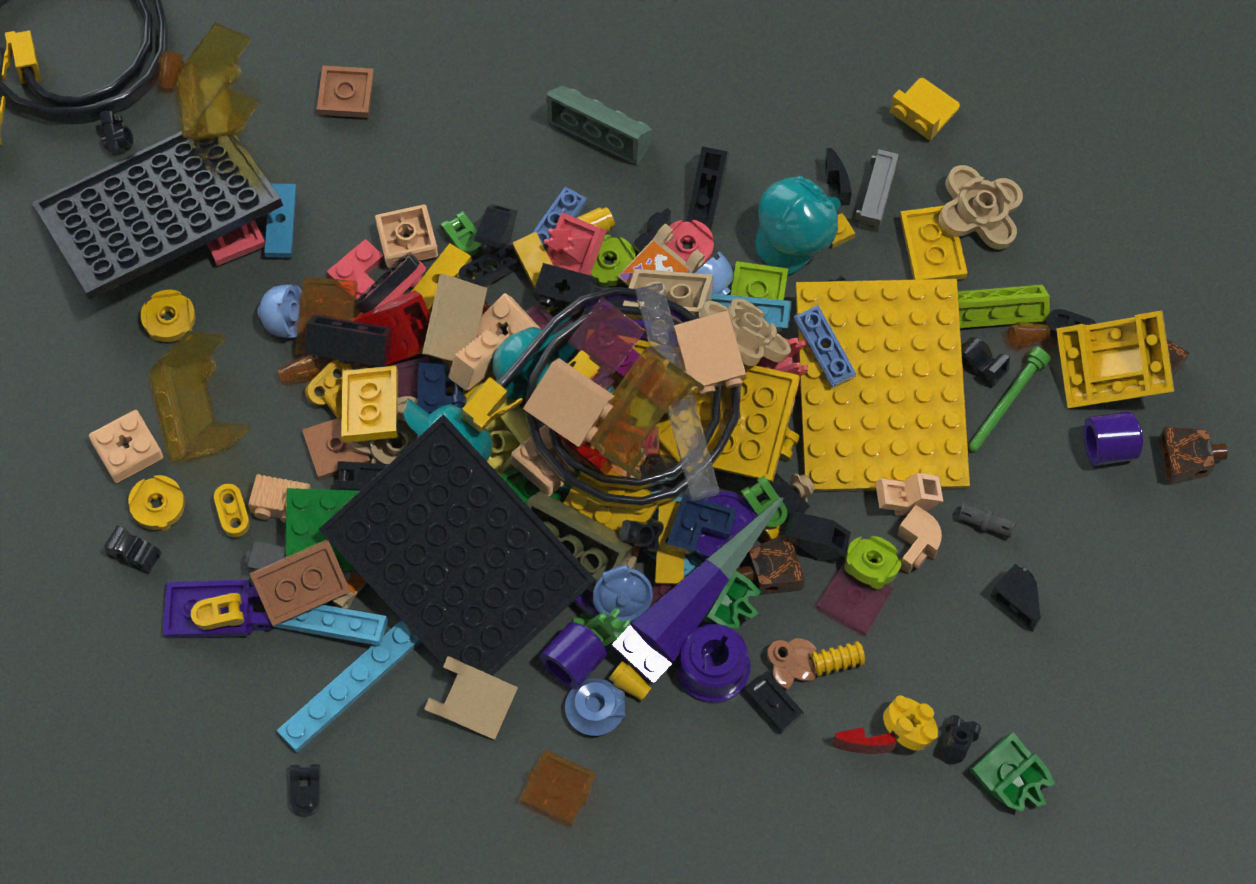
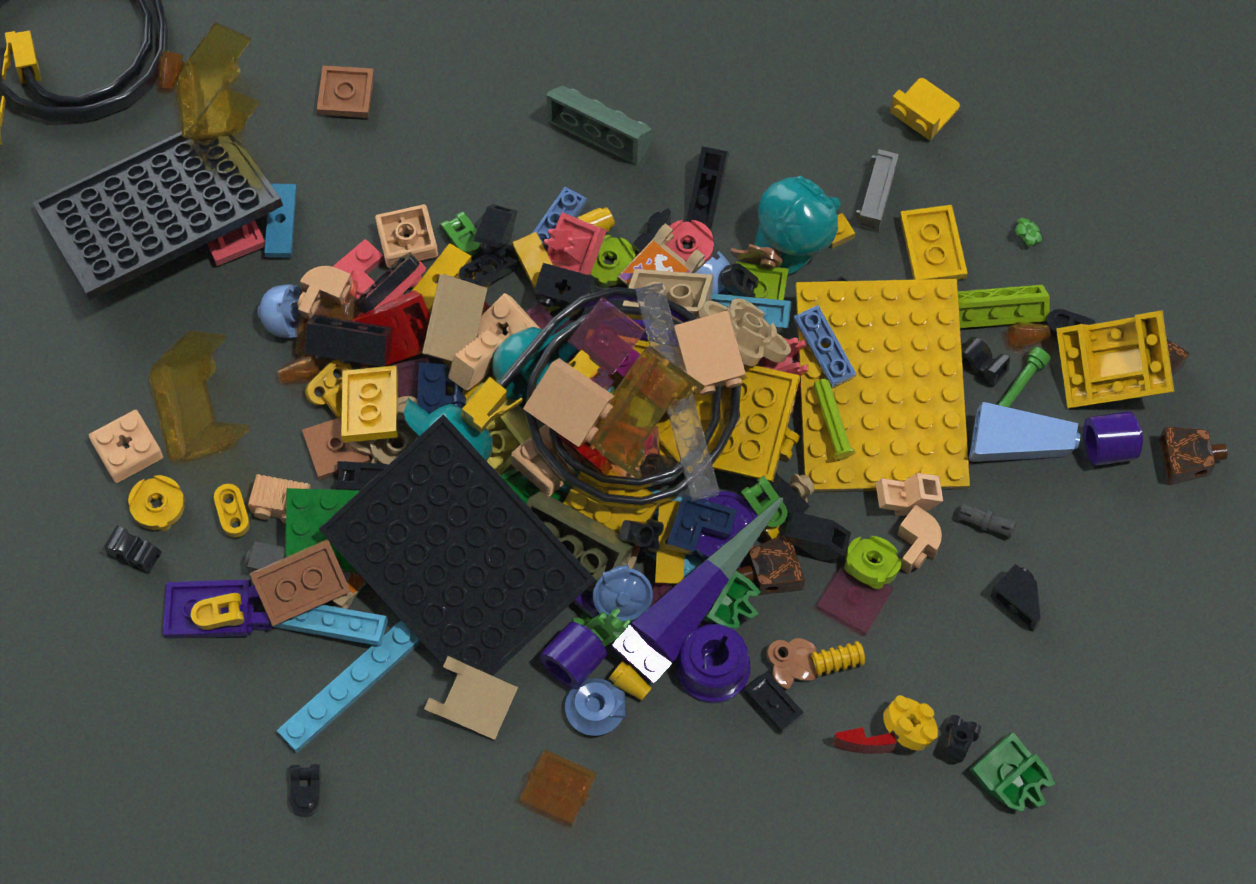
black plate [100,111,134,155] -> none
yellow plate [141,290,196,342] -> none
black slope [824,148,852,206] -> none
tan plant [939,165,1023,249] -> none
none -> light nougat brick [297,266,353,320]
none -> black plate [721,263,759,298]
none -> nougat plate [730,244,783,269]
none -> lime axle [814,379,855,460]
none -> light blue slope [968,402,1080,462]
none -> bright green plant [1015,217,1042,247]

